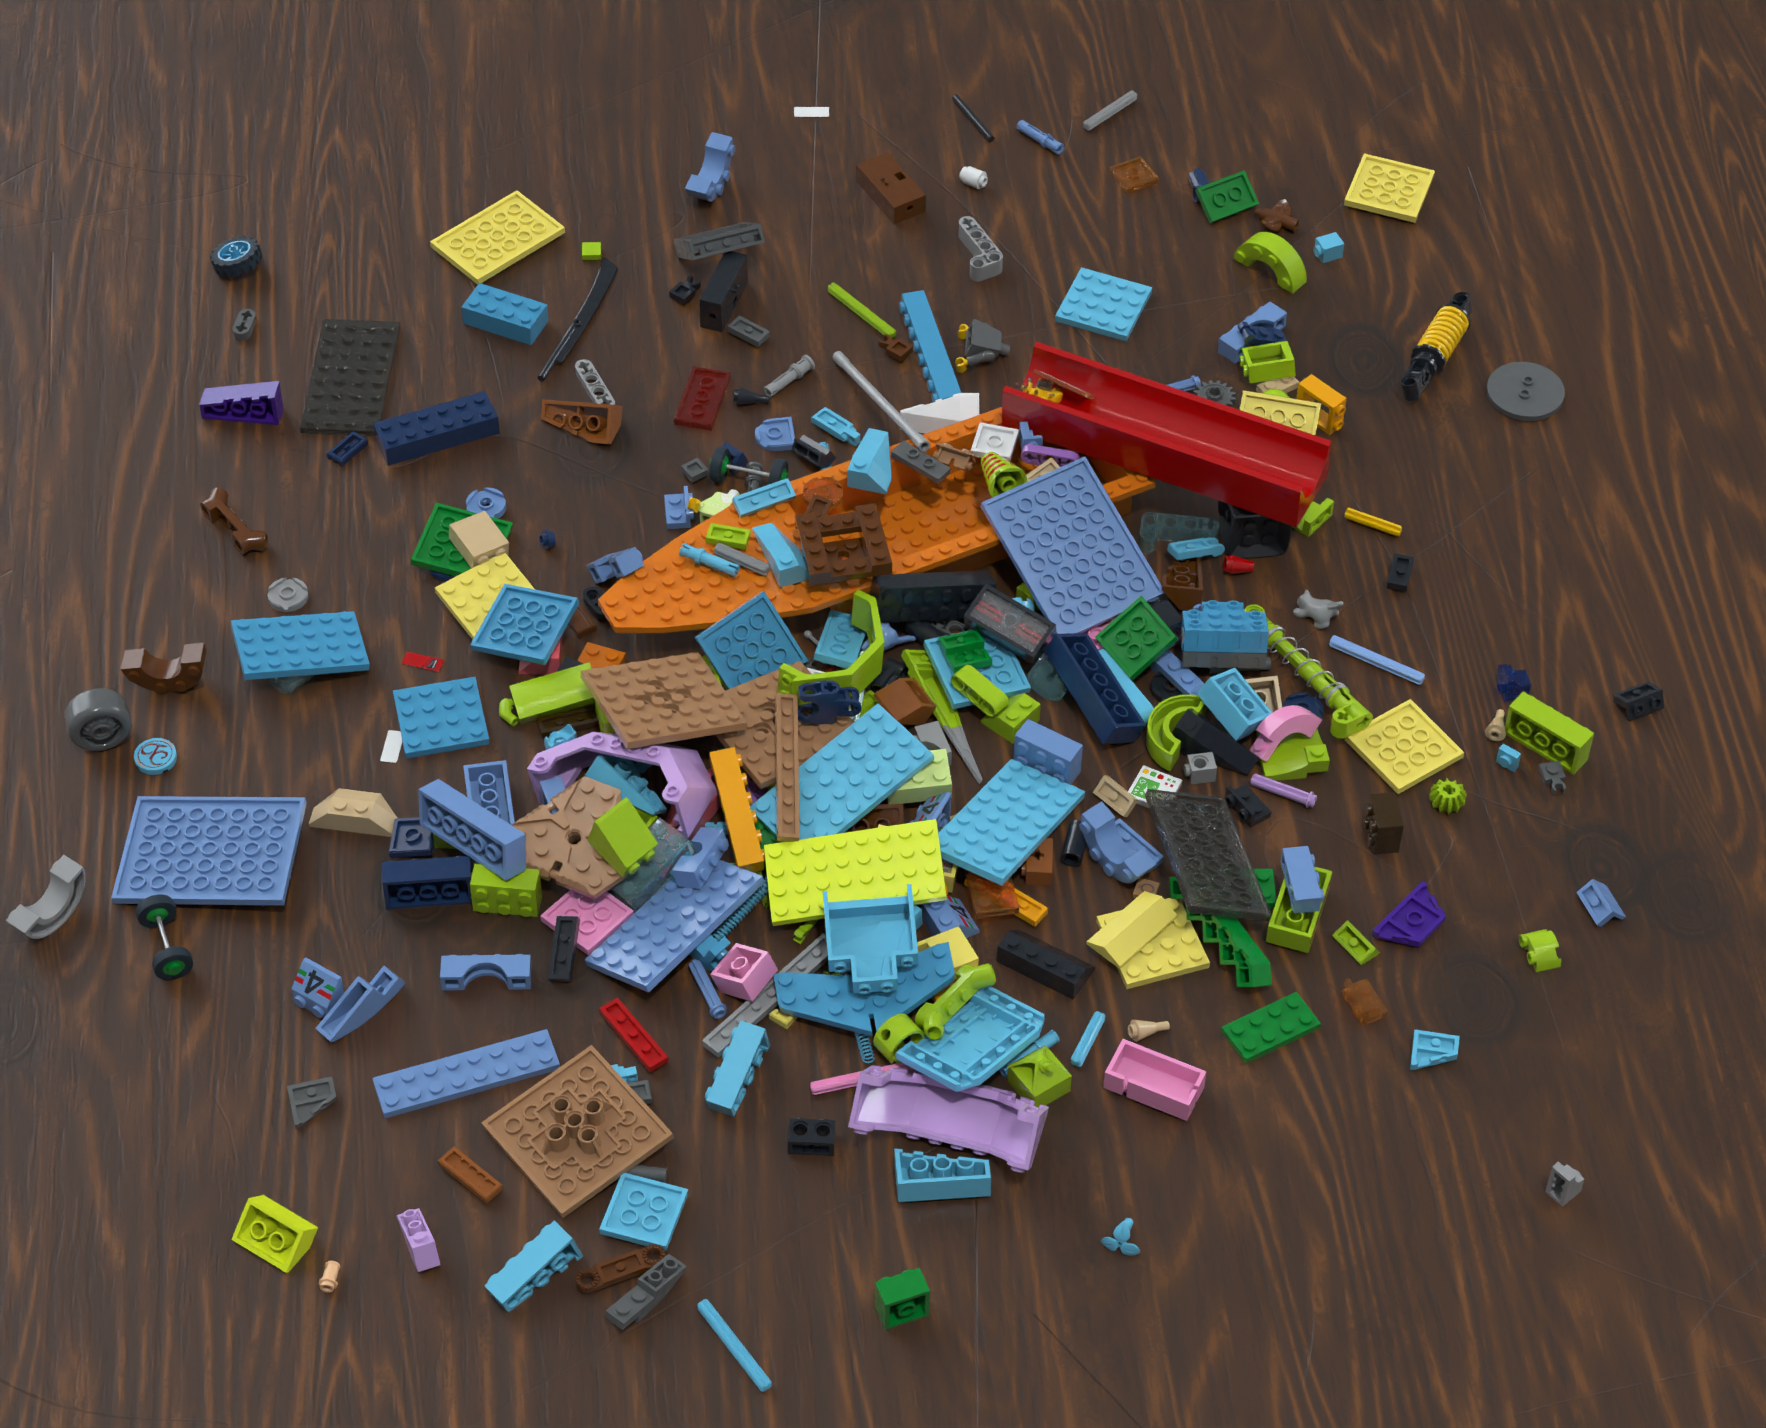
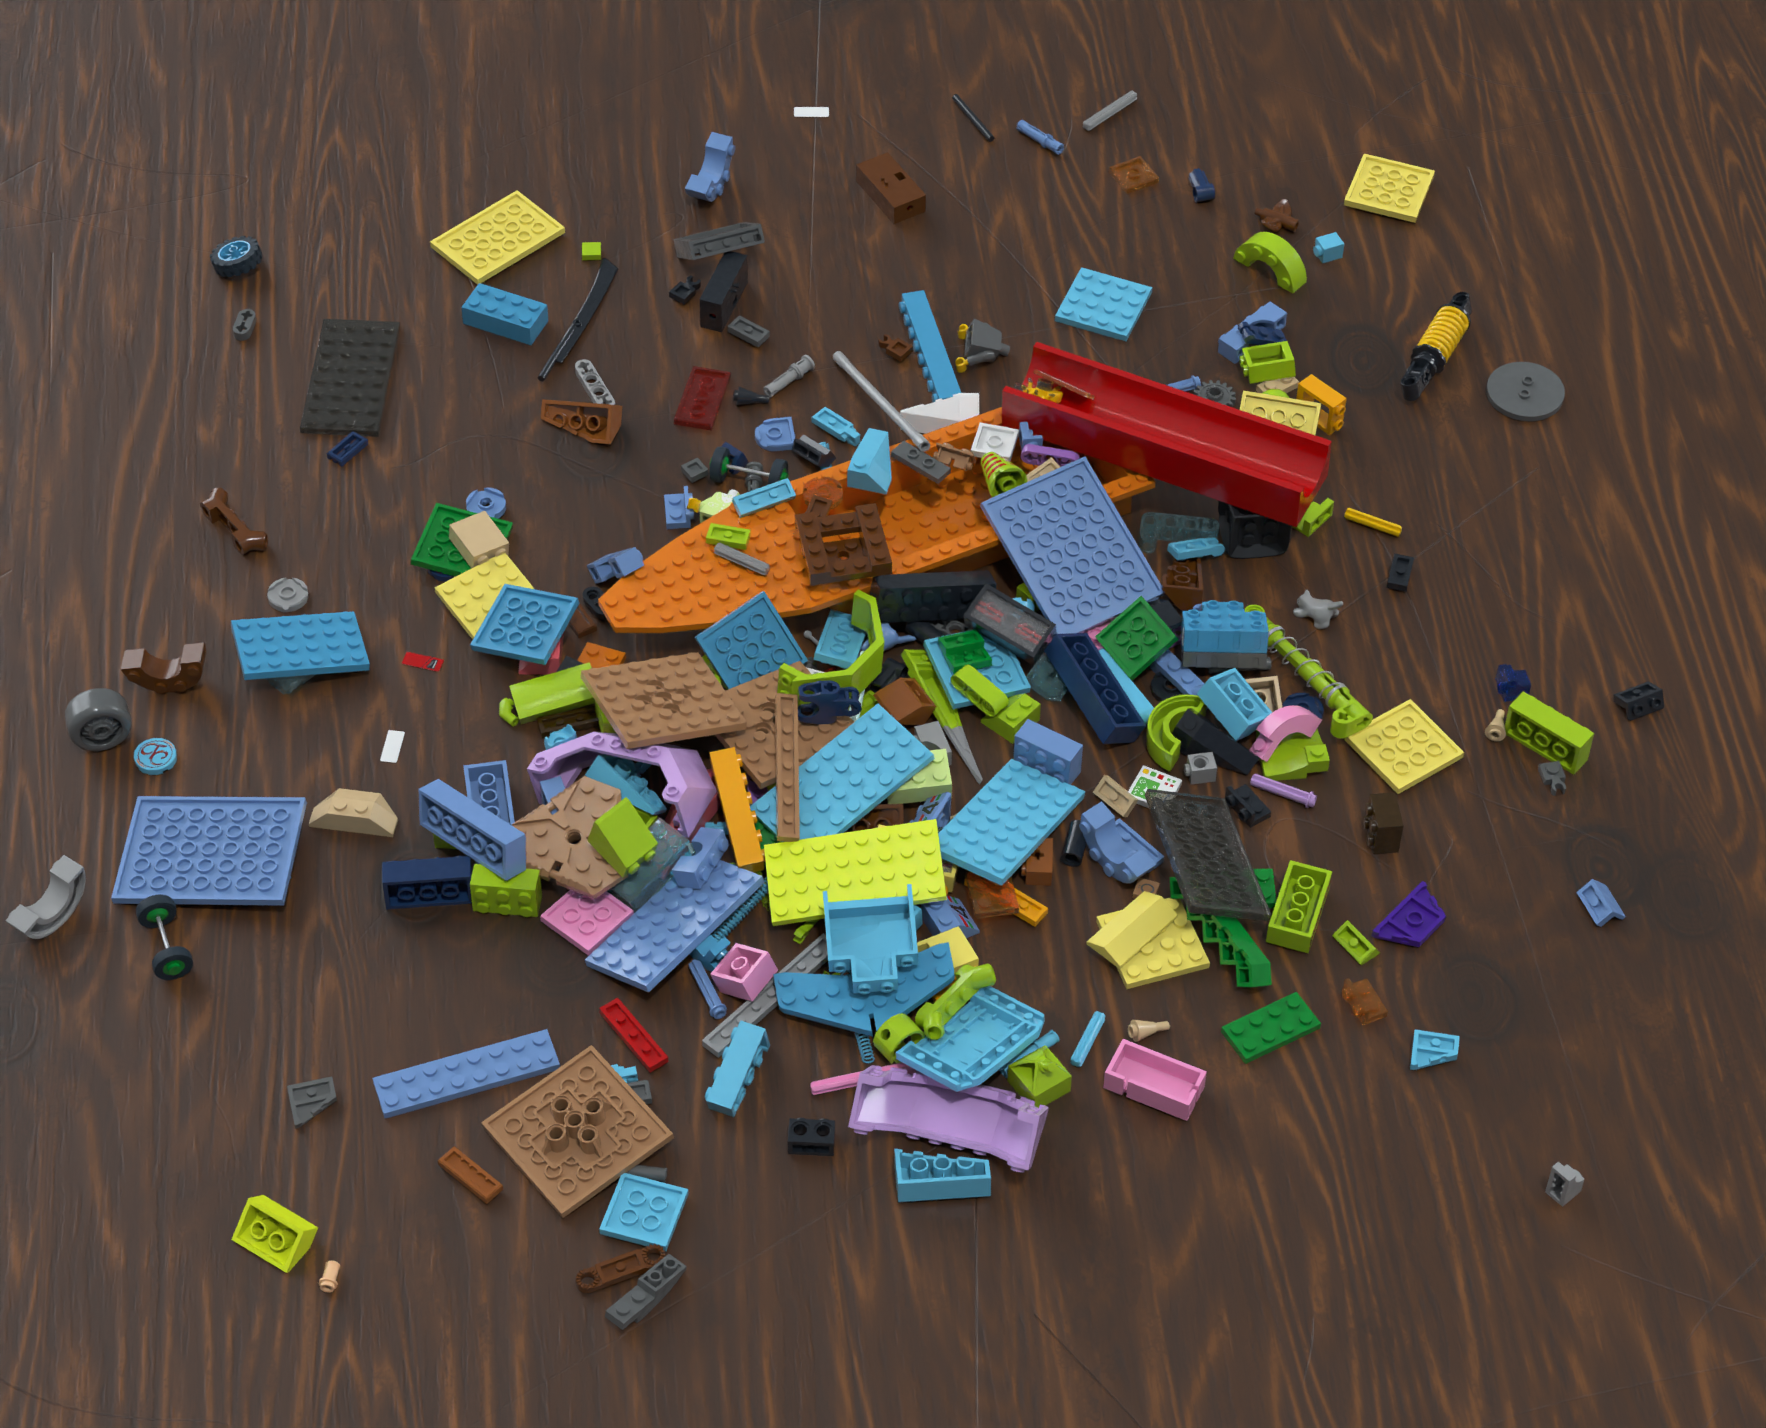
dark purple wedge [200,381,284,425] -> none
medium blue slope [291,957,344,1018] -> none
medium blue slope [315,966,406,1042] -> none
dark blue brick [373,391,500,466] -> none
dark blue tile [388,817,434,858] -> none
dark azure plate [393,677,490,759] -> none
lavender slope [397,1208,440,1272] -> none
medium blue arch [440,954,532,990] -> none
medium azure wedge [484,1220,583,1312] -> none
dark blue plate [539,529,556,550] -> none
black plate [548,916,580,982] -> none
medium azure pin [679,543,740,577] -> none
medium azure axle [697,1299,772,1392] -> none
medium azure wedge [752,523,809,587] -> none
light yellow tile [769,1009,798,1029] -> none
lime axle [828,282,896,339] -> none
green brick [875,1268,930,1330] -> none
light grey beam [958,216,1003,282] -> none
white brick [959,166,988,189] -> none
black slope [997,929,1095,1000] -> none
medium azure plant [1101,1218,1140,1256] -> none
green plate [1195,170,1259,224] -> none
red cone [1223,555,1254,575] -> none
medium blue brick [1280,846,1324,913] -> none
light blue axle [1329,635,1425,685] -> none
lime gear [1429,778,1466,815] -> none
medium azure plate [1496,744,1521,772] -> none
lime cylinder [1519,929,1561,972] -> none

